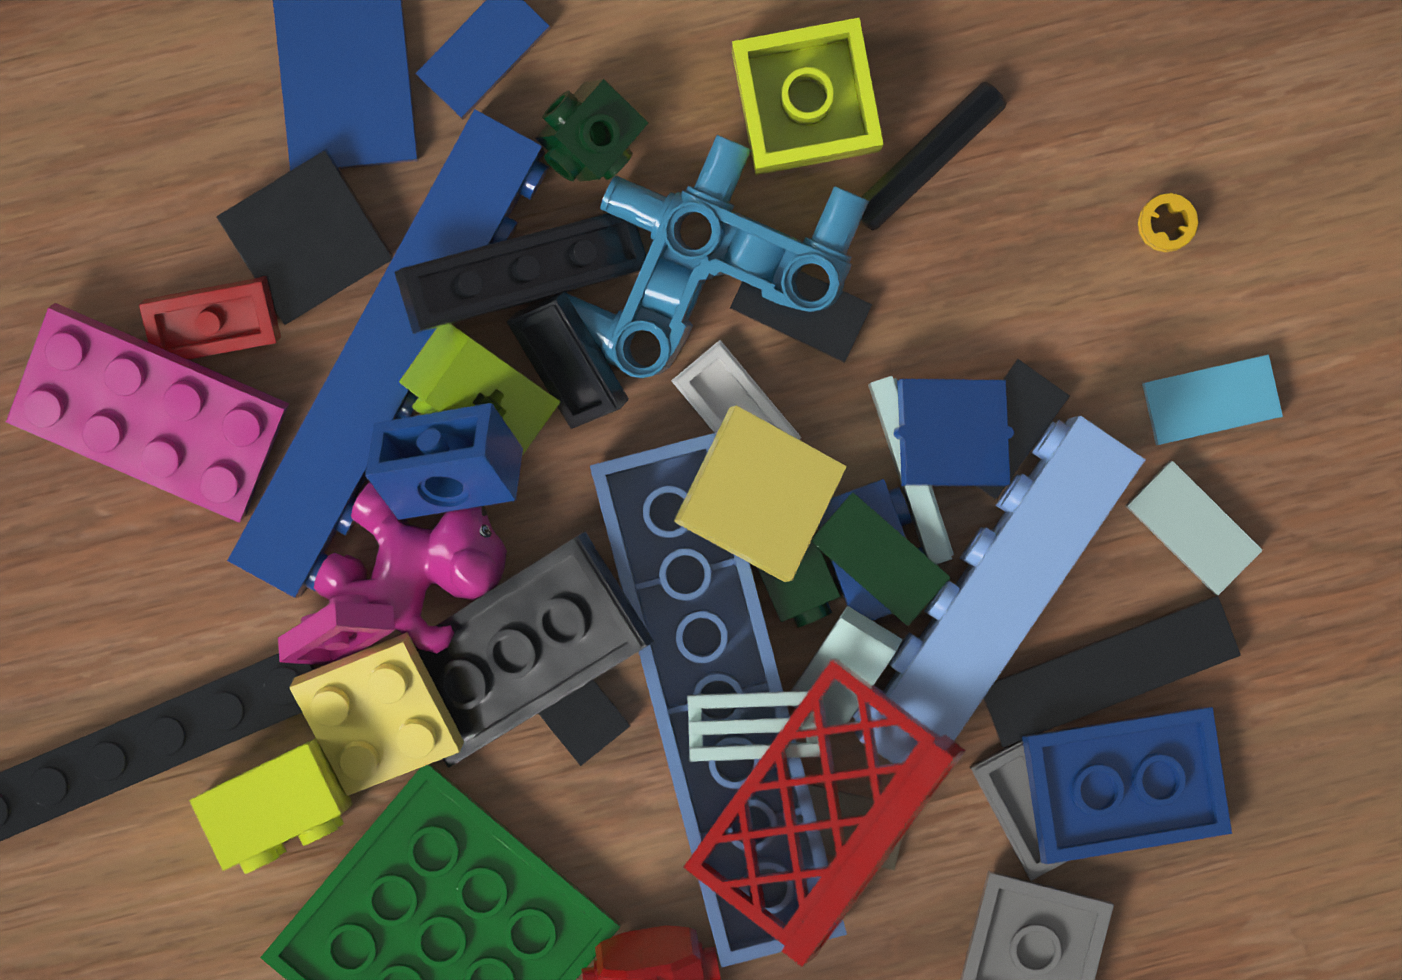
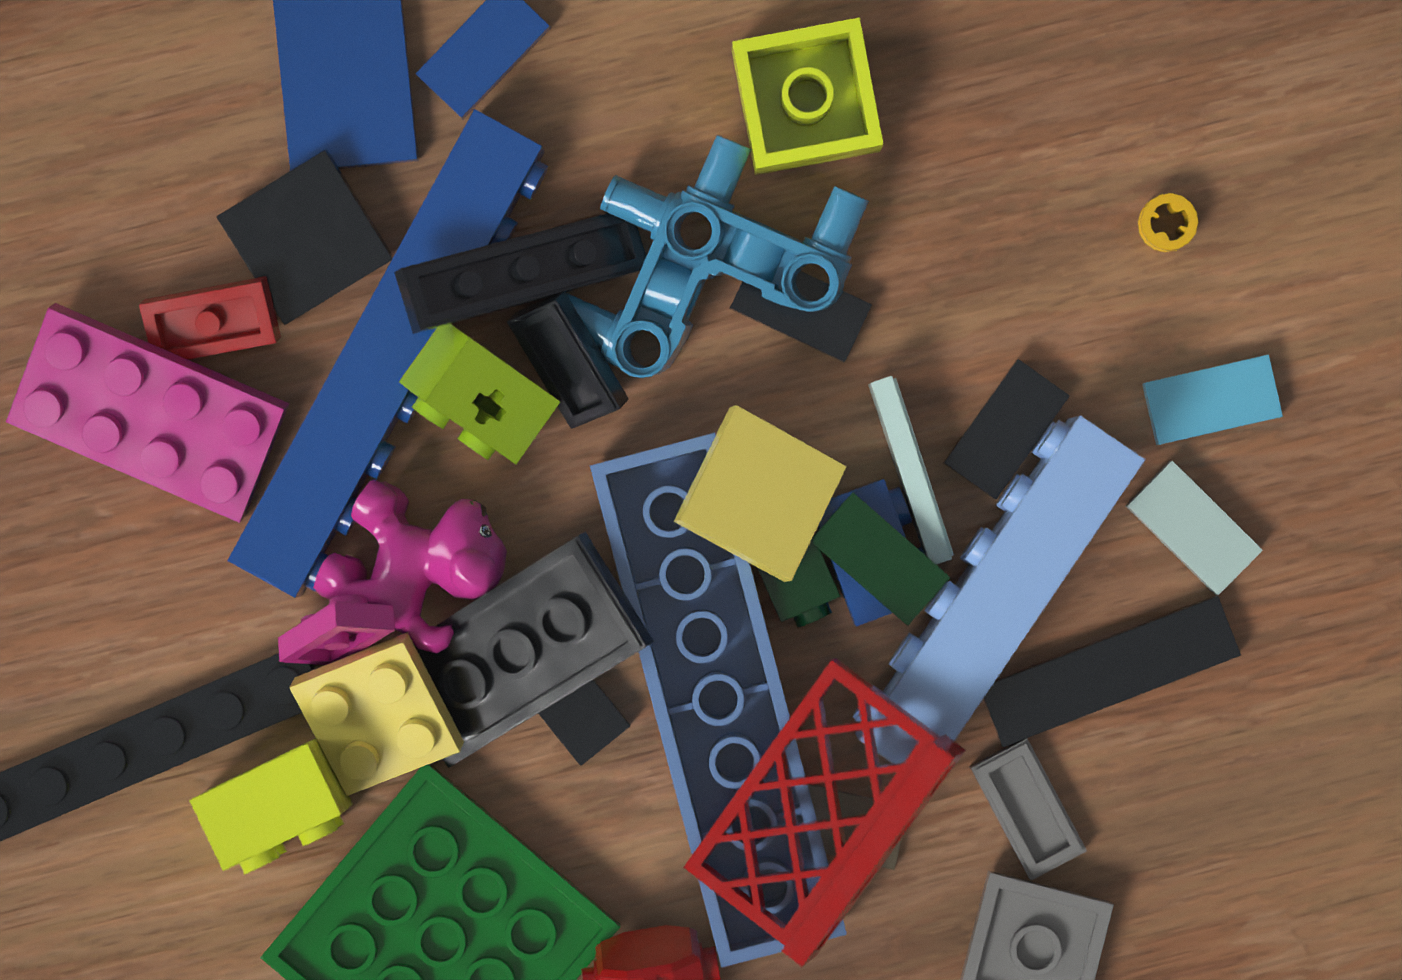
blue brick [365,403,523,520] -> none
dark green brick [535,79,649,182] -> none
white tile [671,340,802,440] -> none
light aqua tile [688,690,821,761] -> none
light aqua tile [791,606,902,735] -> none
black axle [861,81,1007,230] -> none
blue piece [893,379,1014,486] -> none
blue plate [1022,707,1232,864] -> none

